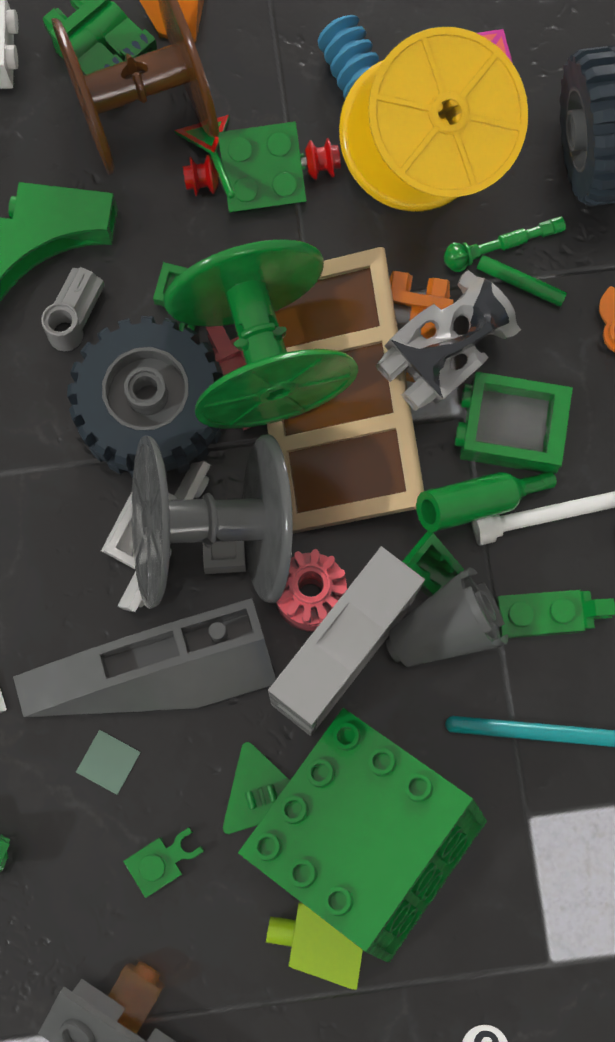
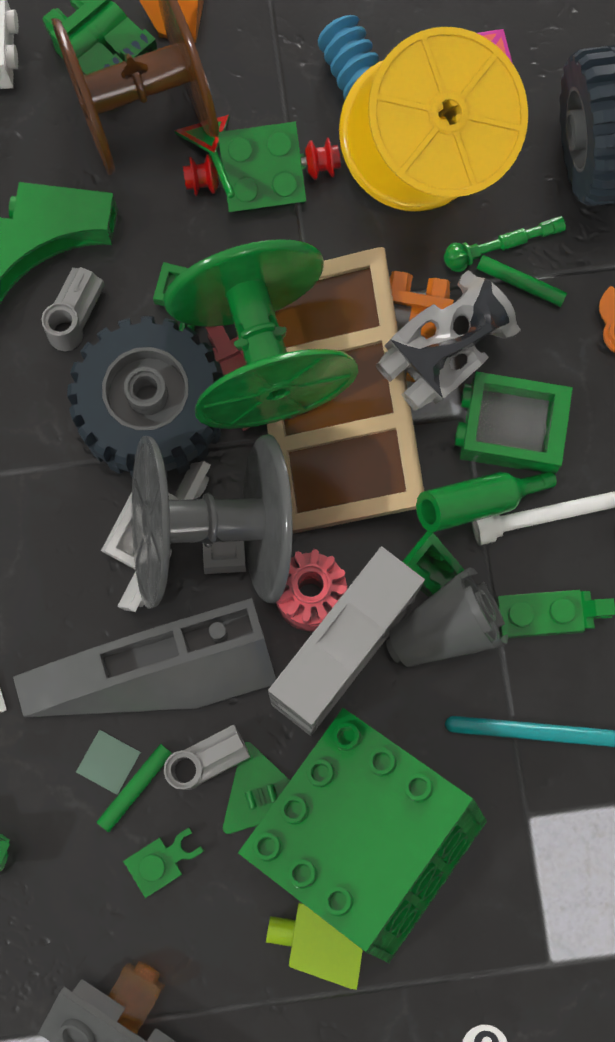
none -> green piece [96,743,173,832]
none -> light grey piece [164,725,251,790]

